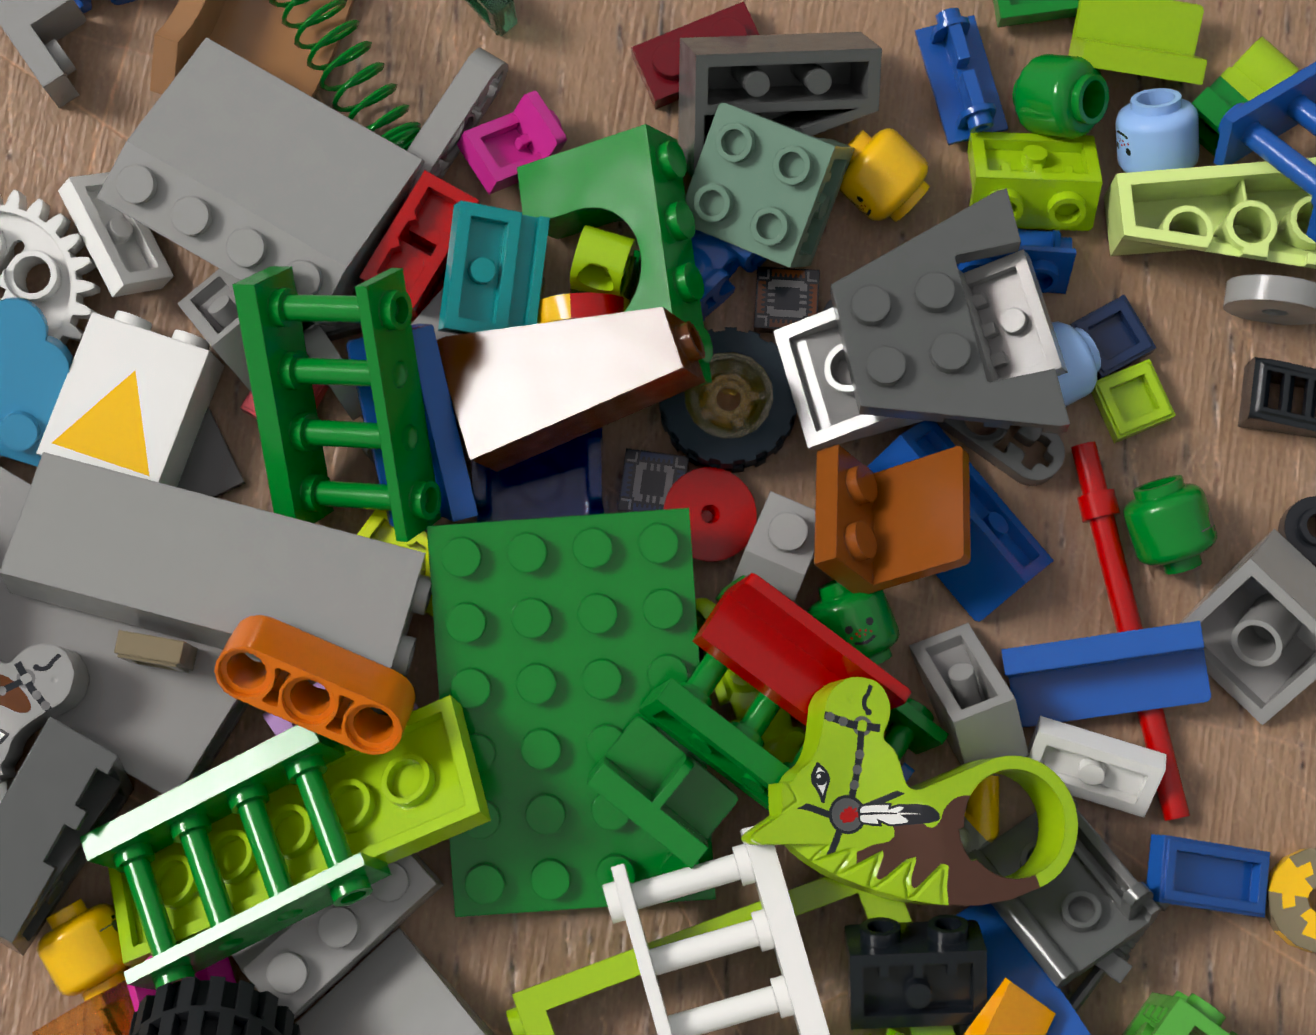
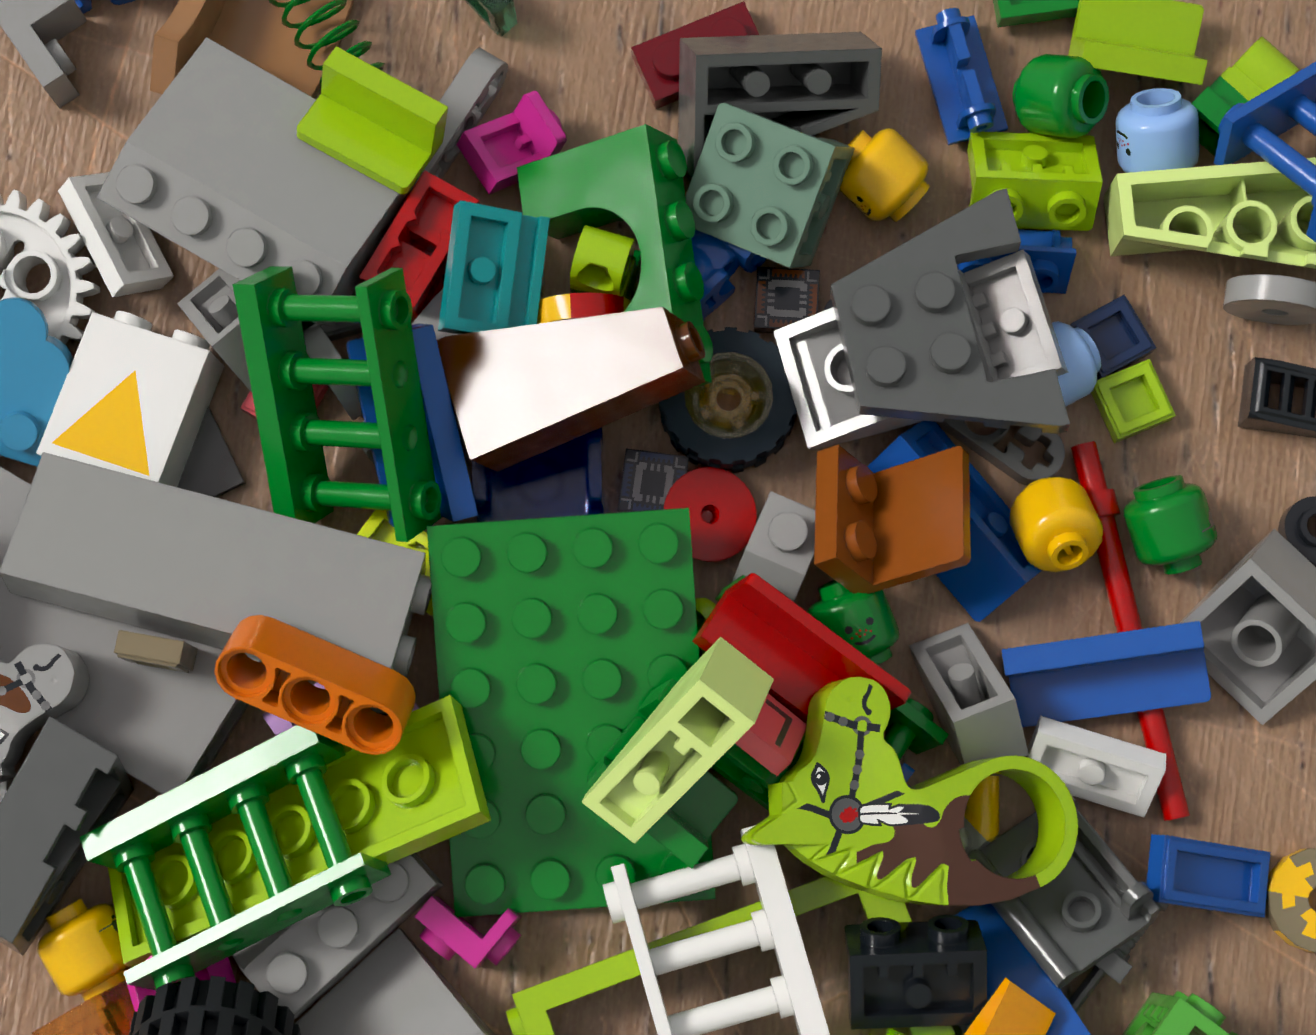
none -> lime panel [296,46,448,195]
none -> dark pink bracket [414,896,522,968]
none -> yellowish green slope [582,637,774,844]
none -> coral tile [735,694,807,776]
none -> yellow head [1010,477,1103,572]

